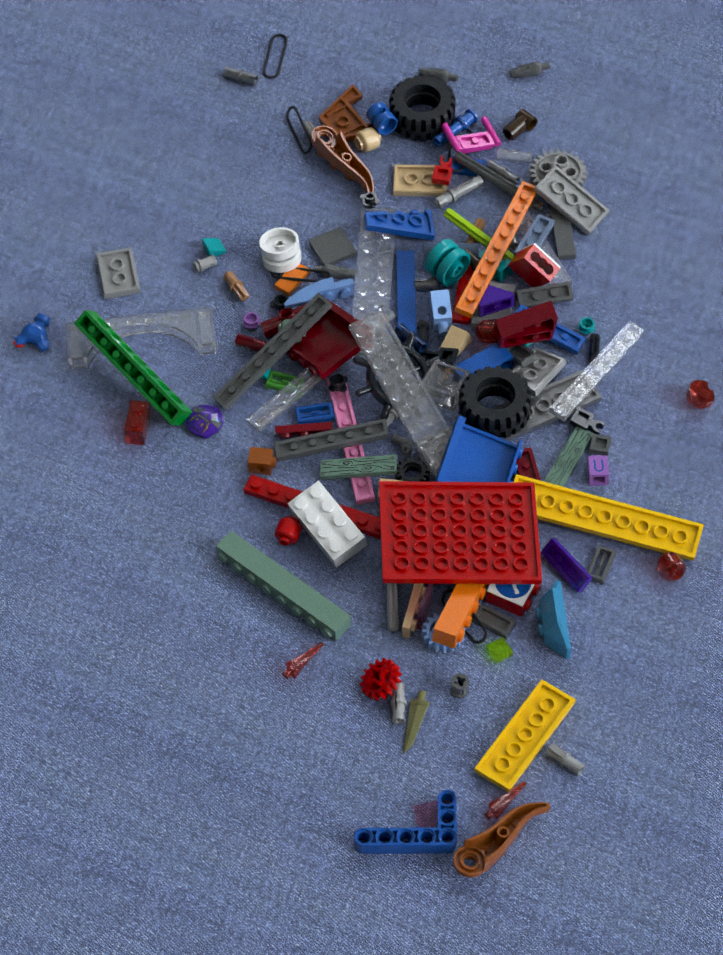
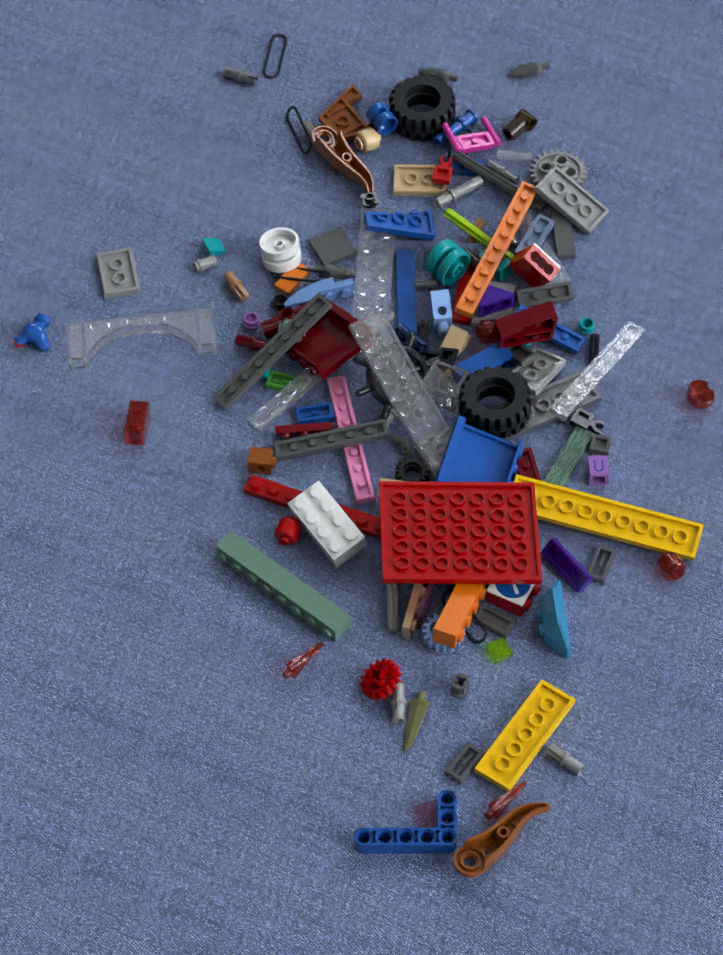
green brick [74,310,192,426] -> none
dark purple dish [186,405,224,439] -> none
sand green tile [320,454,397,480] -> none
black plate [328,374,348,392] -> none
none -> dark grey tile [444,742,485,785]

